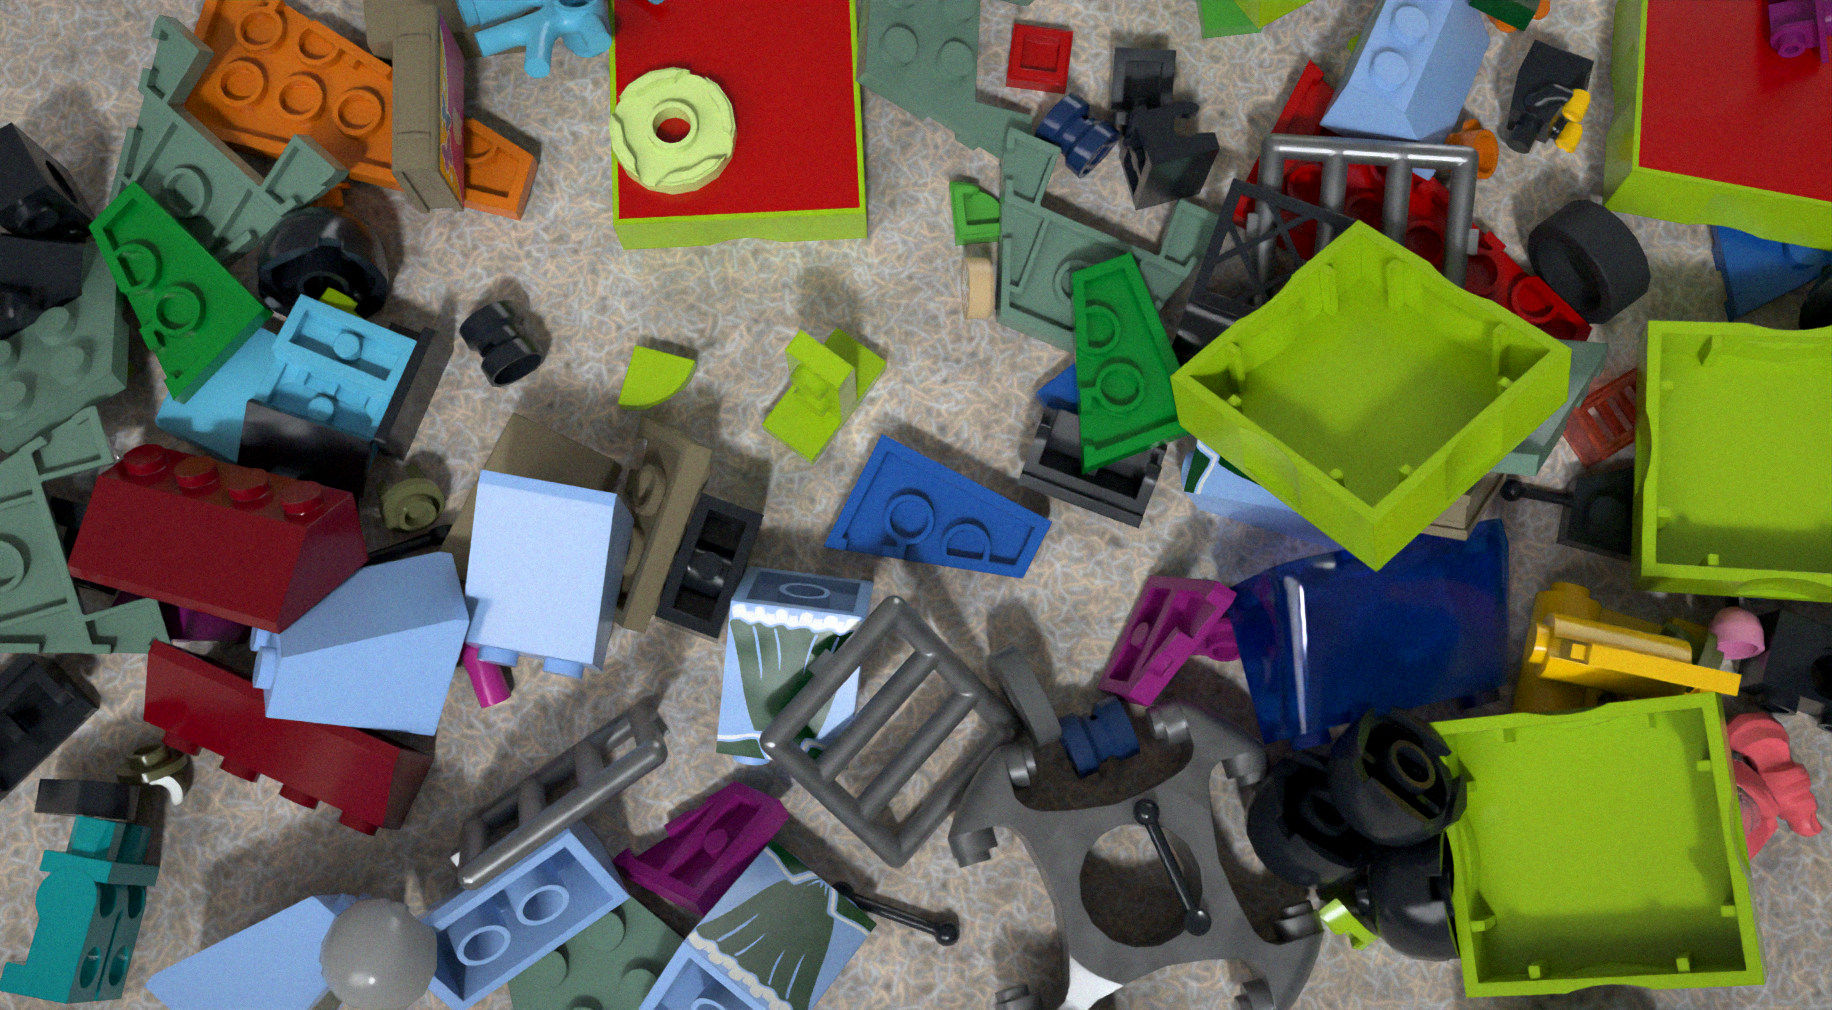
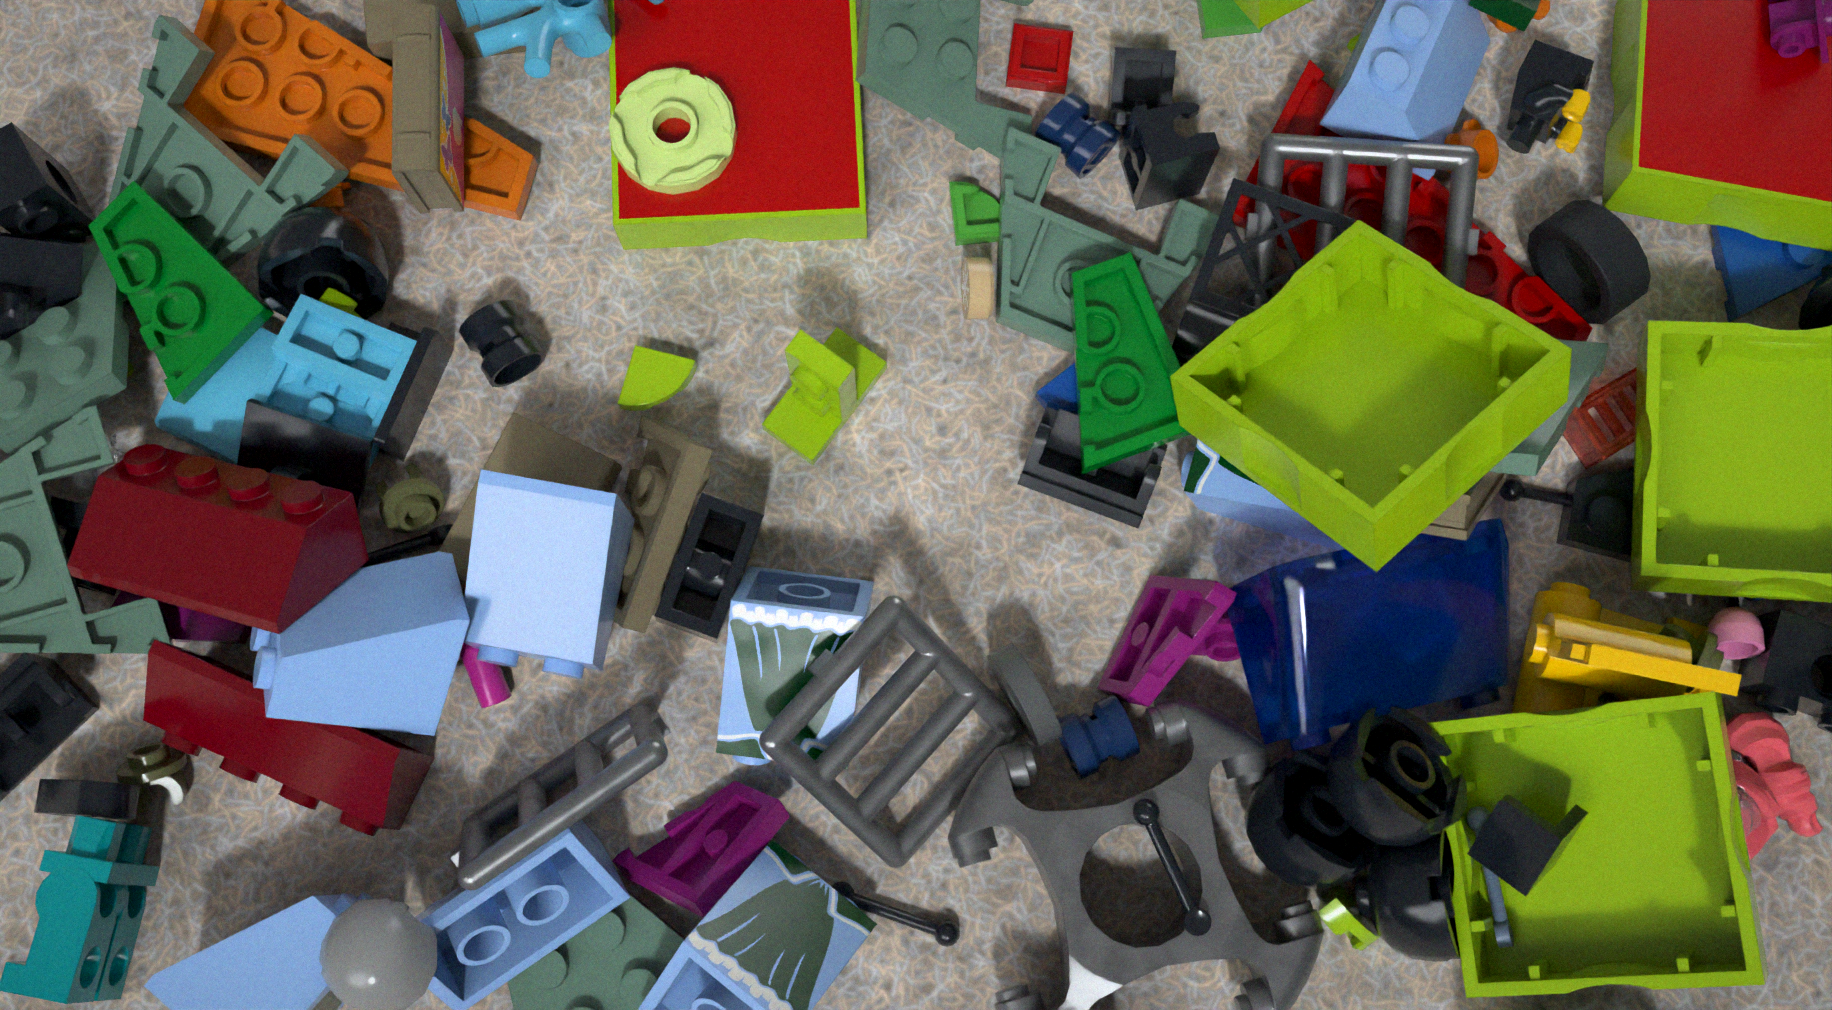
blue wing [823,434,1052,579] -> none
none -> sand blue hinge [1466,806,1514,948]
none -> black panel [1467,795,1589,896]

